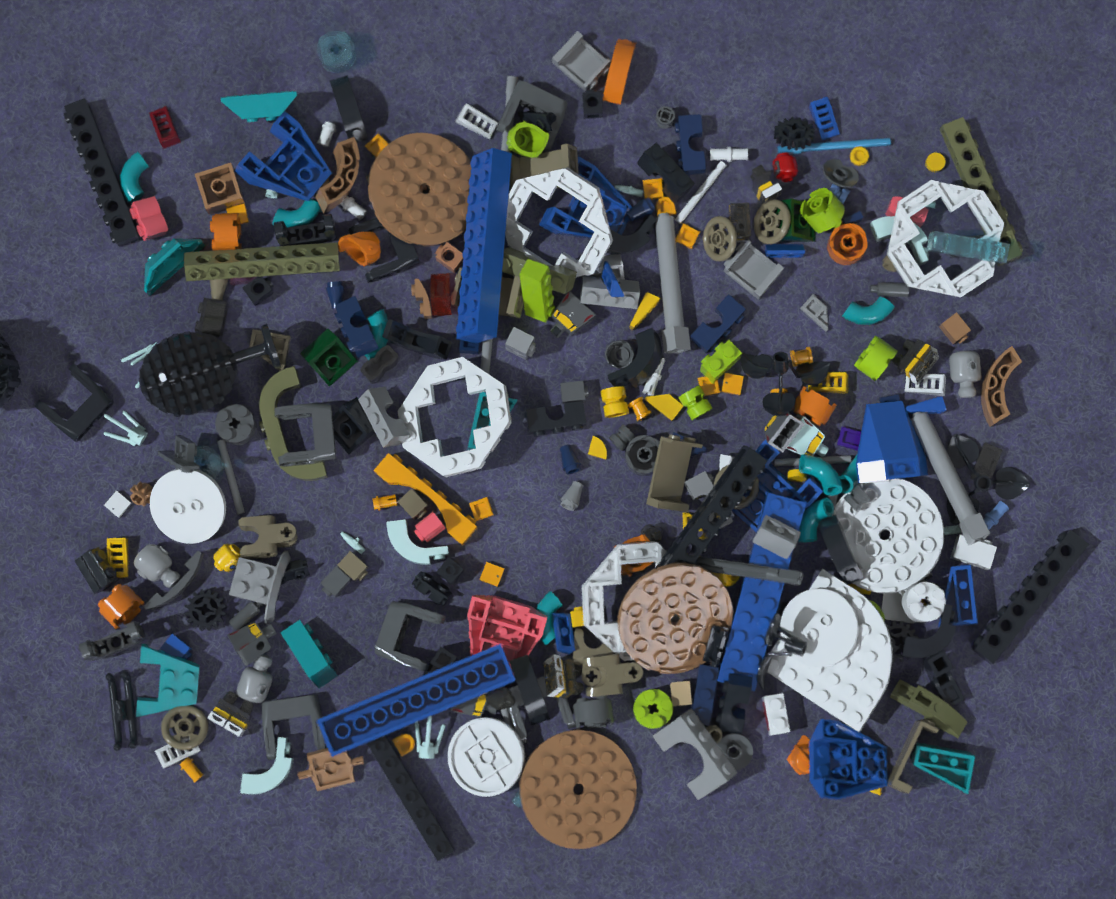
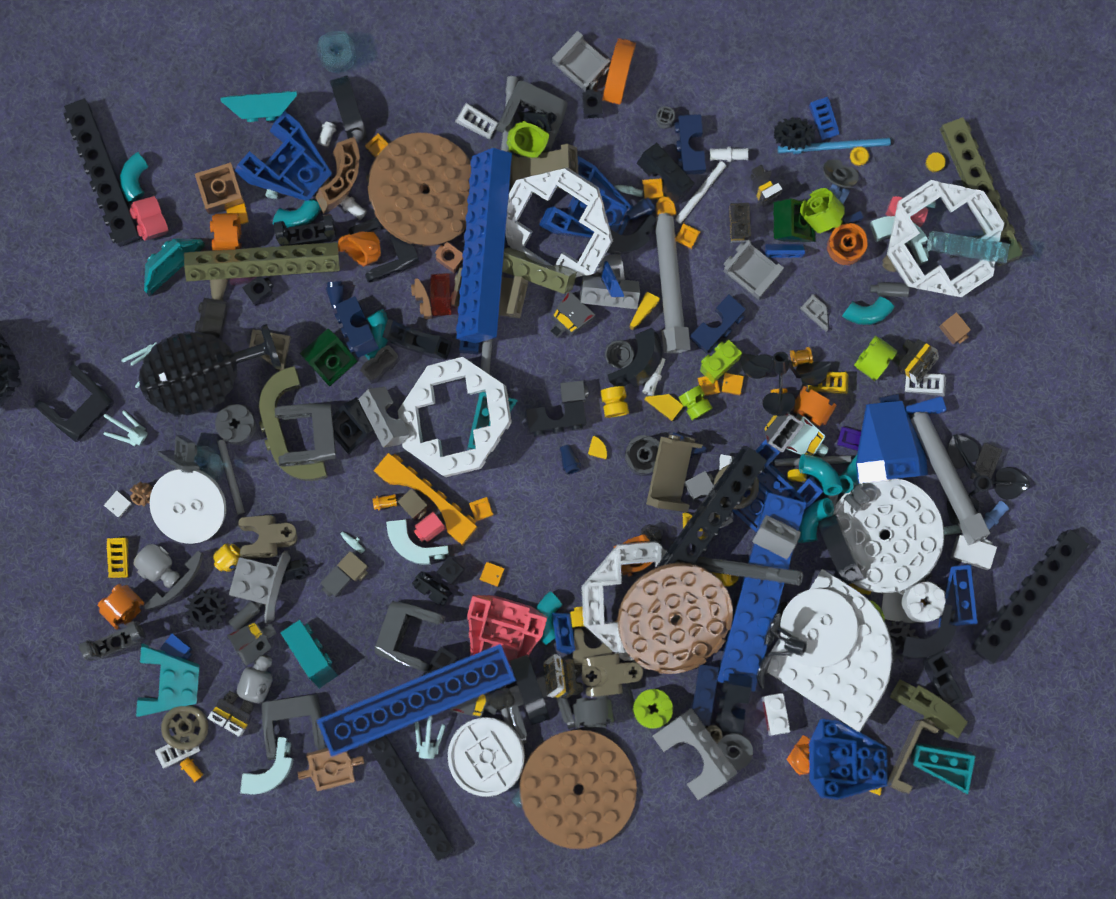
black brick [75,547,119,594] -> none
black piece [105,671,138,751] -> none
dark red slope [149,106,181,149] -> none
light orange tile [392,734,415,757] -> none
light grey brick [505,327,536,360] -> none
lime brick [519,259,555,323] -> none
light grey cone [560,481,584,511] -> none
dark grey wheel [609,425,635,451] -> none
light orange bush [628,396,652,422] -> none
tan panel [670,681,692,706] -> none
black hinge [702,625,731,667] -> none
dark tan plate [703,216,737,262] -> none
dark tan plate [754,199,791,244] -> none
red head [772,153,798,182] -> none
light grey piece [949,351,982,398] -> none
medium nougat brick [981,346,1022,427] -> none

